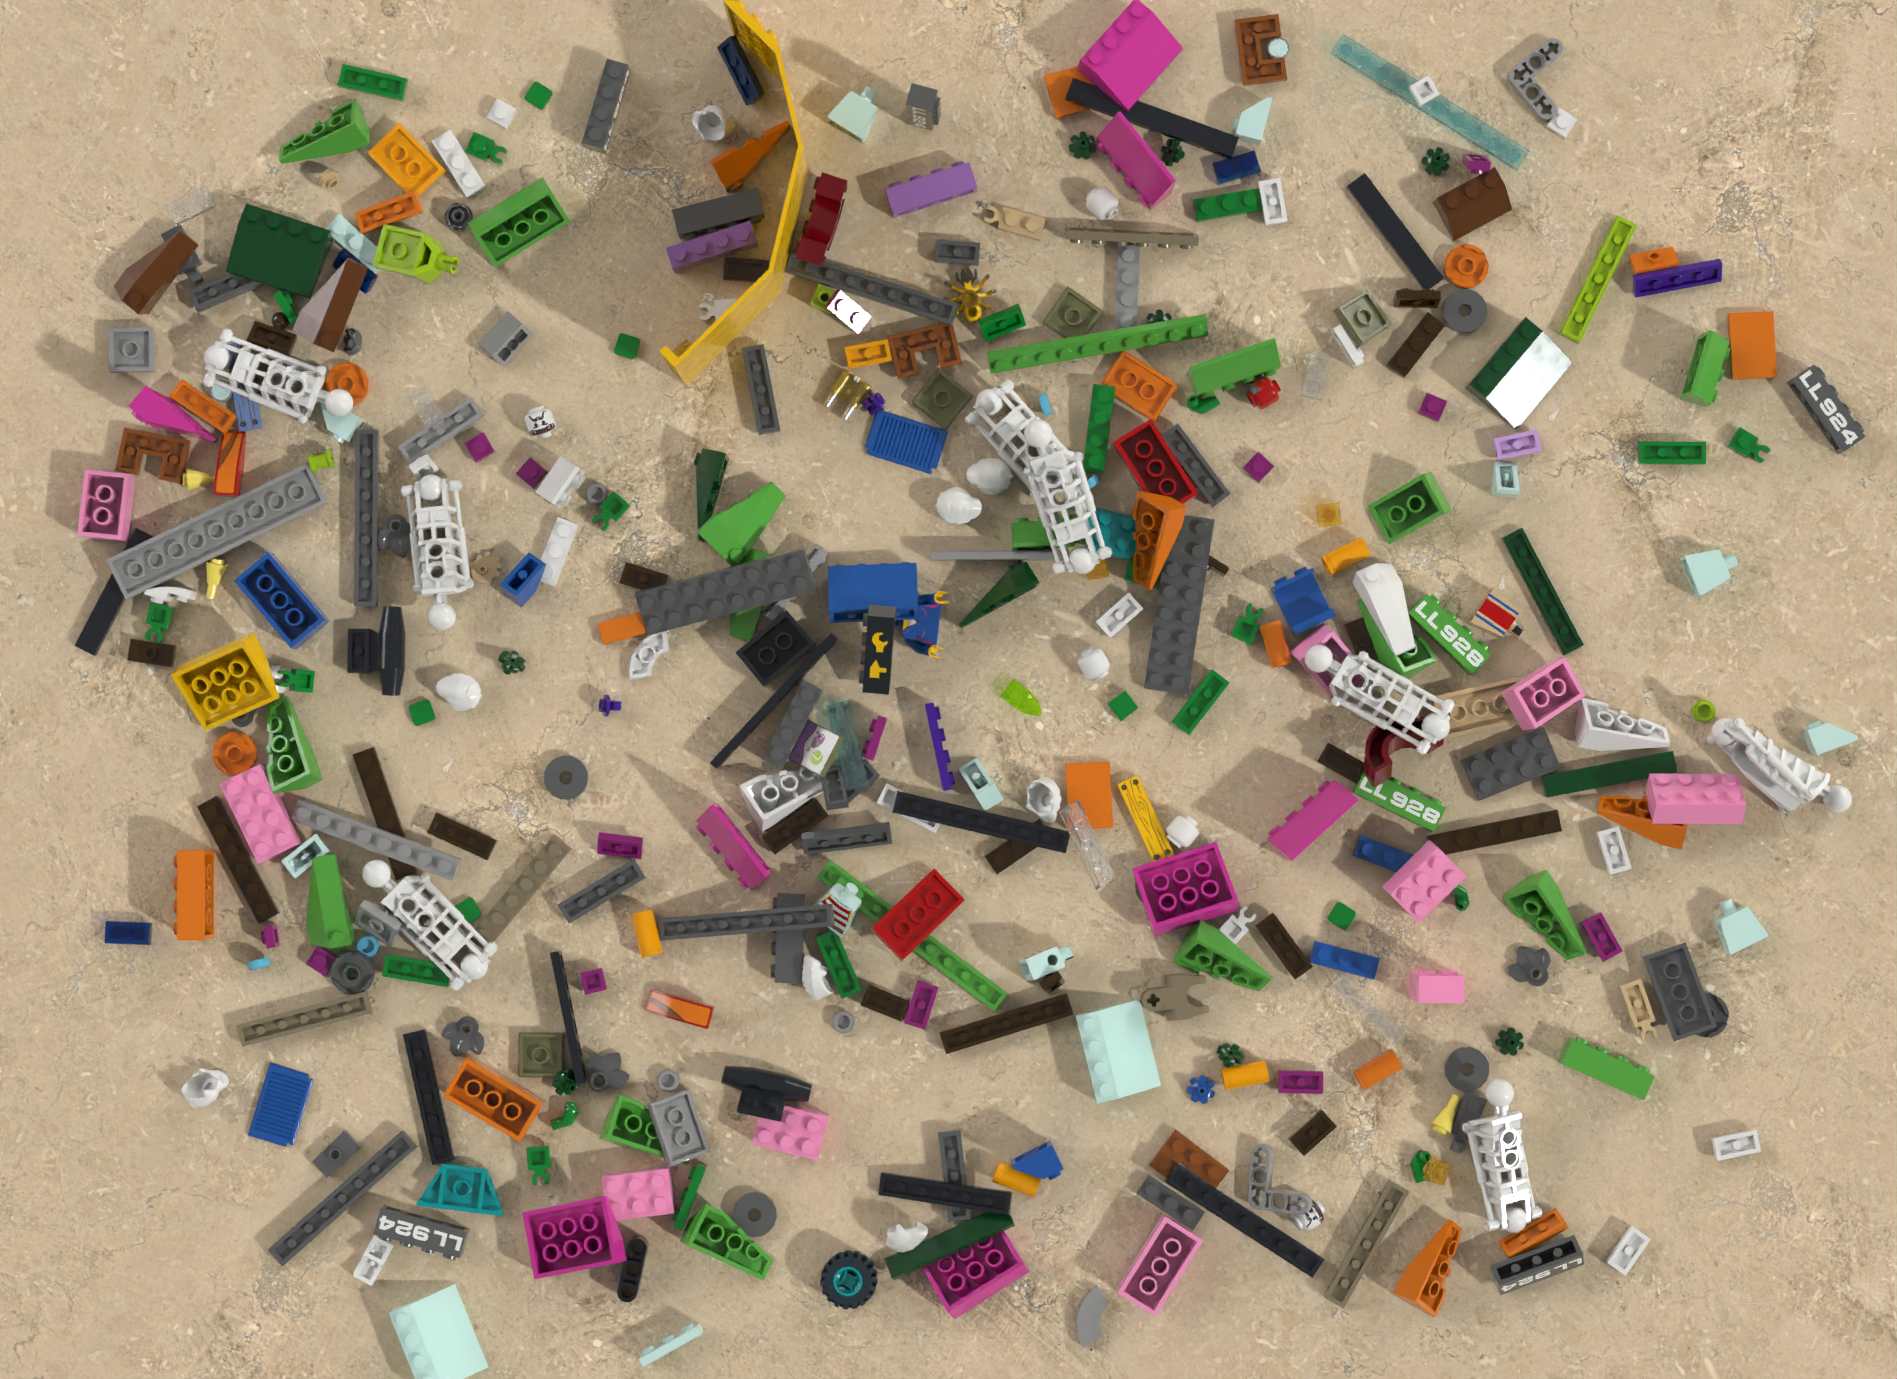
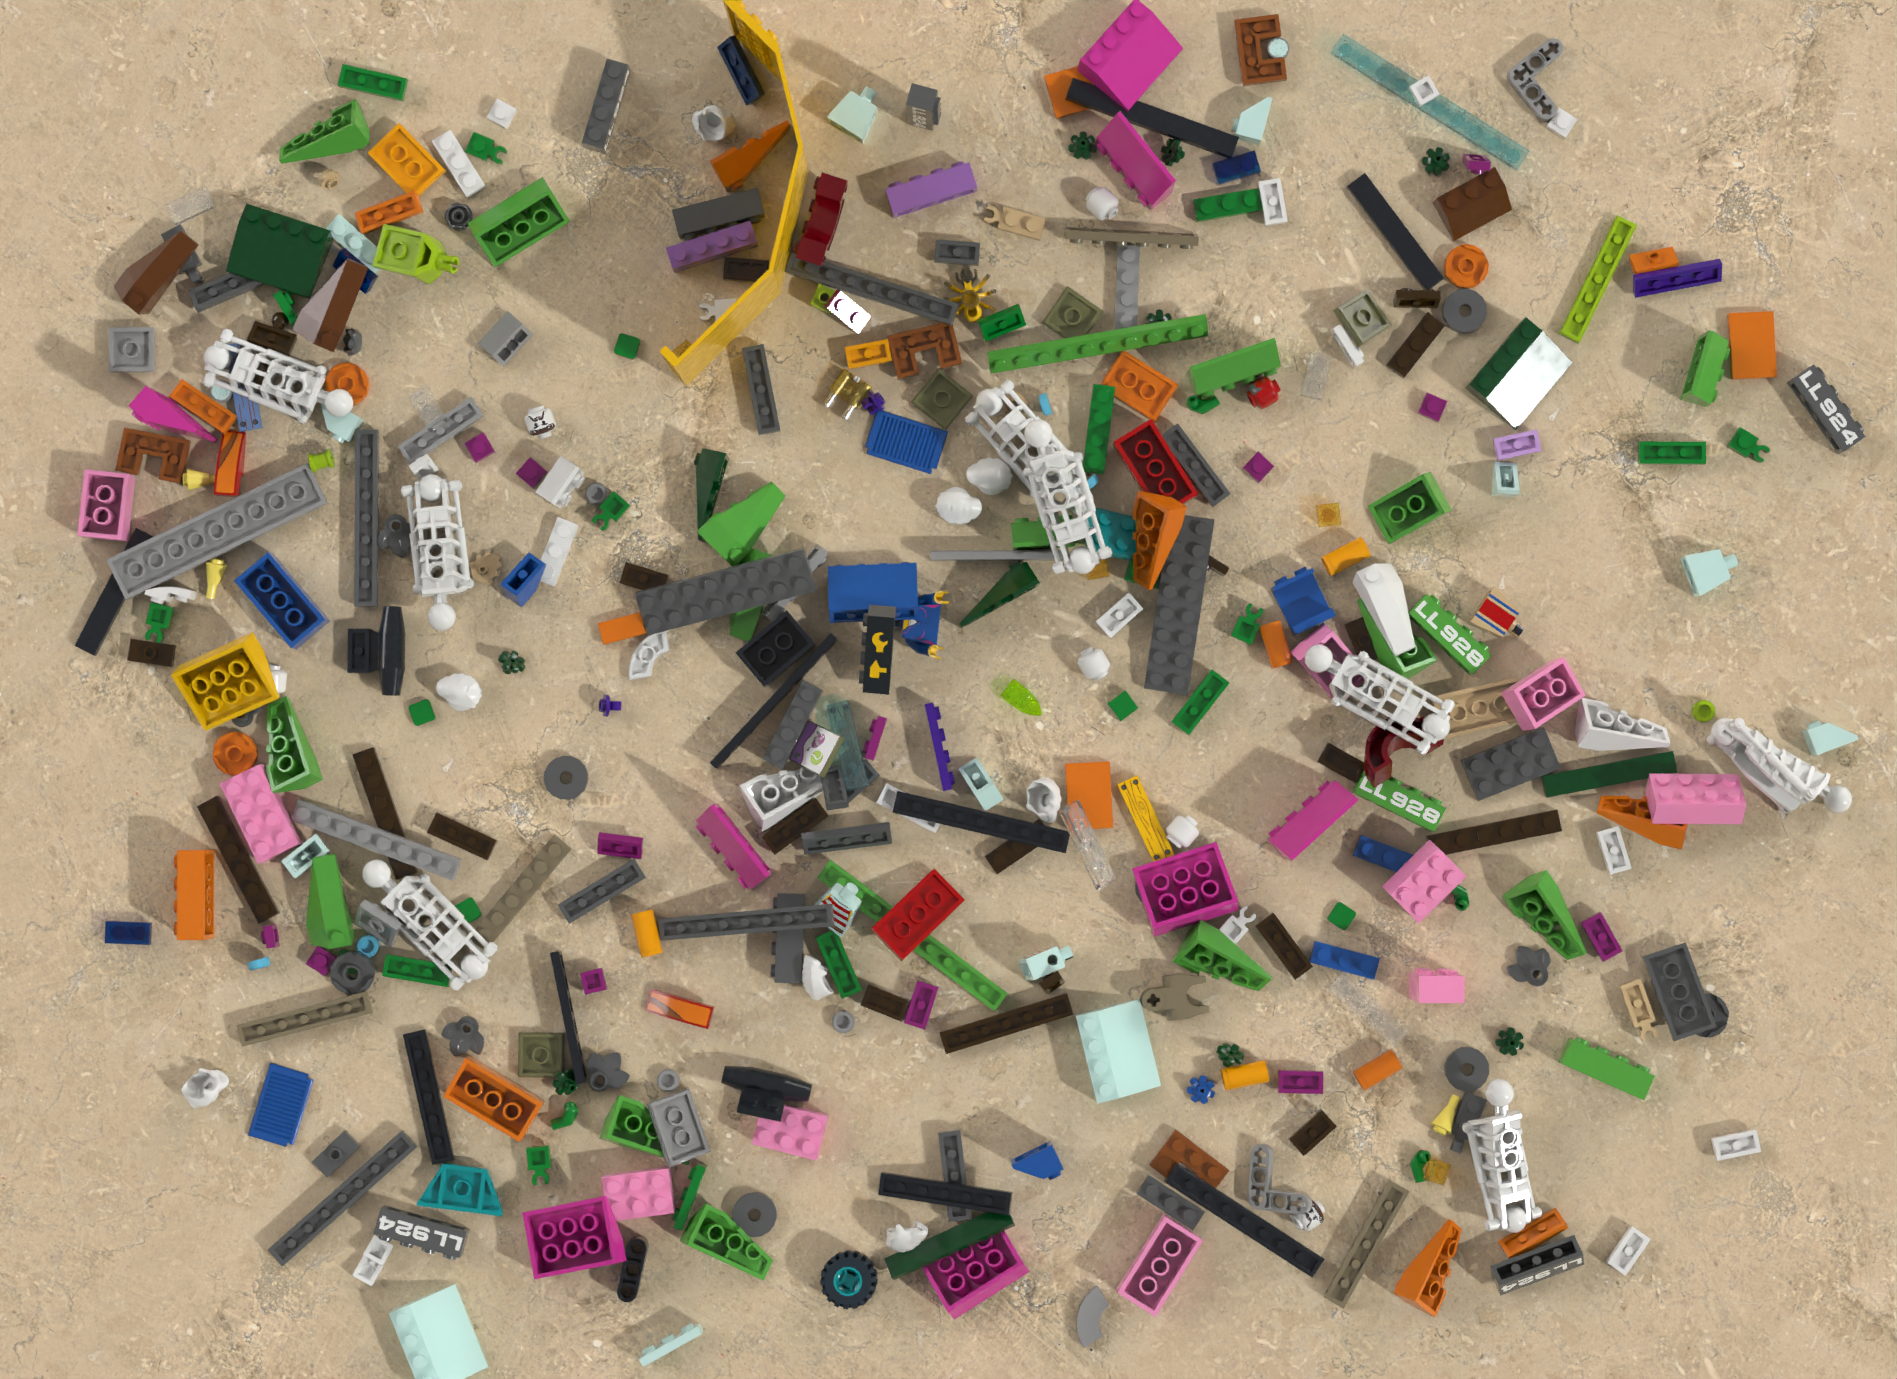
green plate [276,668,315,693] -> none
green piece [524,81,553,110] -> none
light orange pin [992,1161,1041,1198] -> none
dark green tile [1501,528,1584,656] -> none
light aqua torso [1715,898,1769,955] -> none

